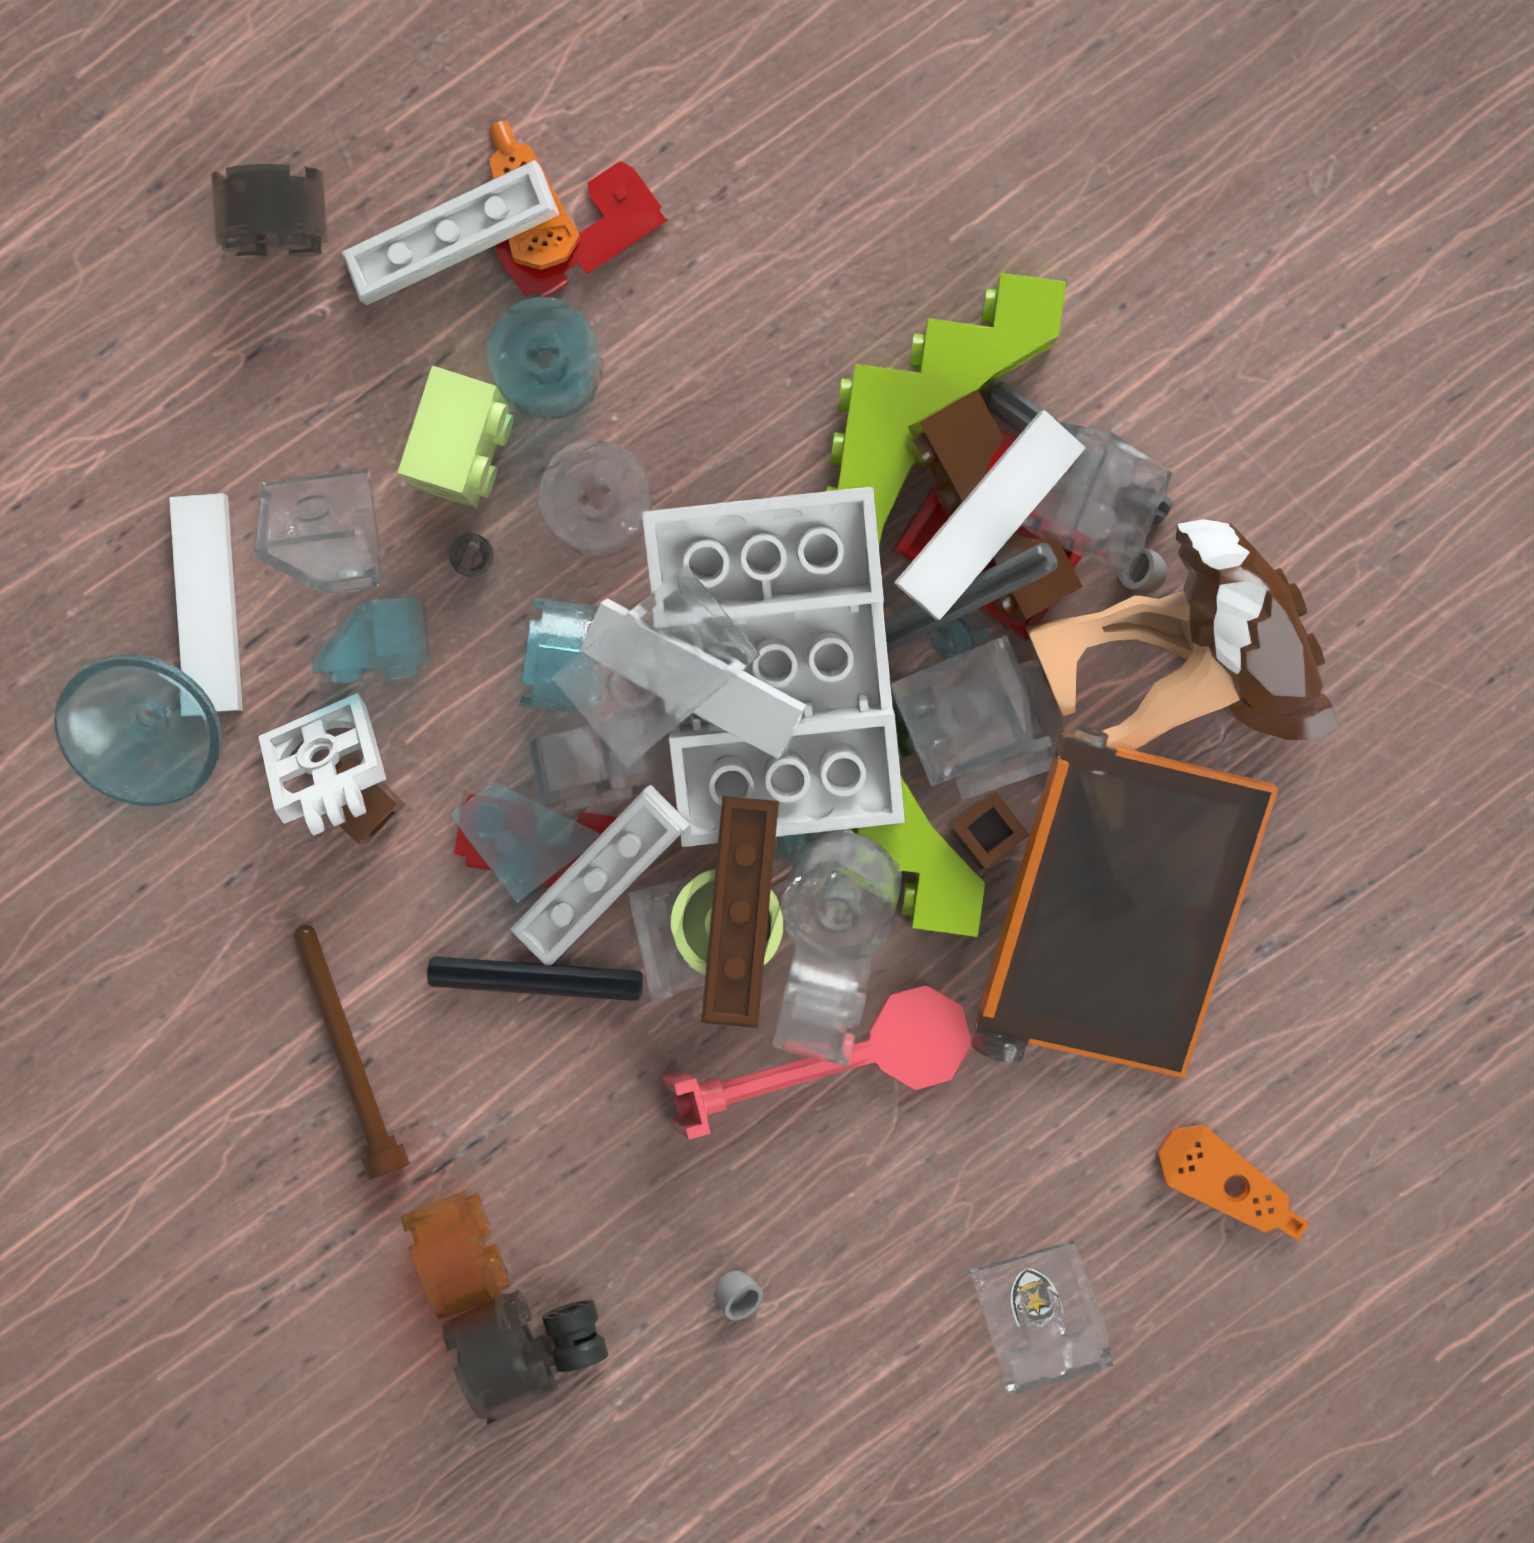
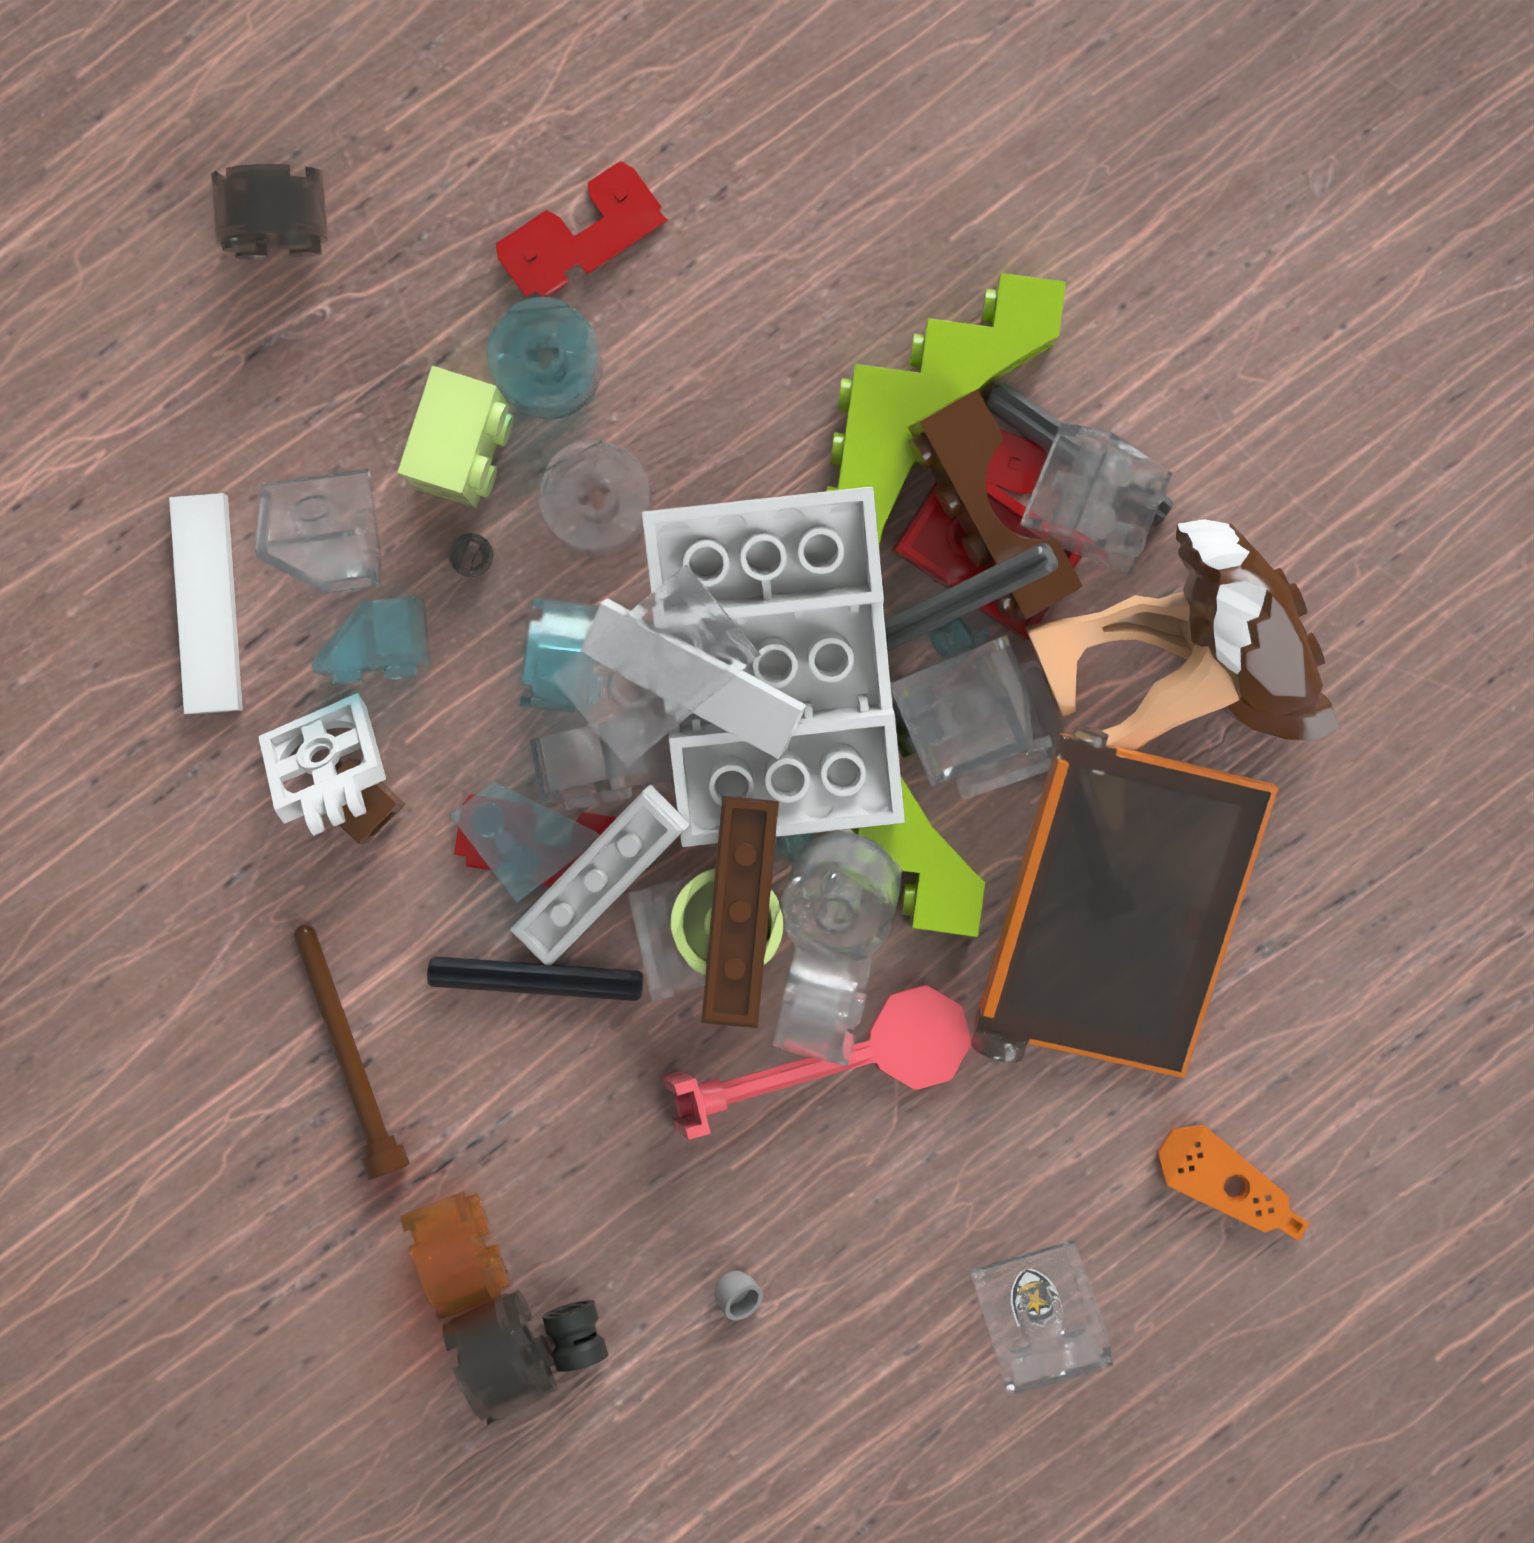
clear light blue dish [54,654,222,806] -> none
white tile [341,160,560,305] -> none
orange piece [489,121,580,270] -> none
white tile [895,410,1086,620] -> none
reddish brown brick [946,791,1029,869] -> none
light grey hinge [1118,546,1167,593] -> none

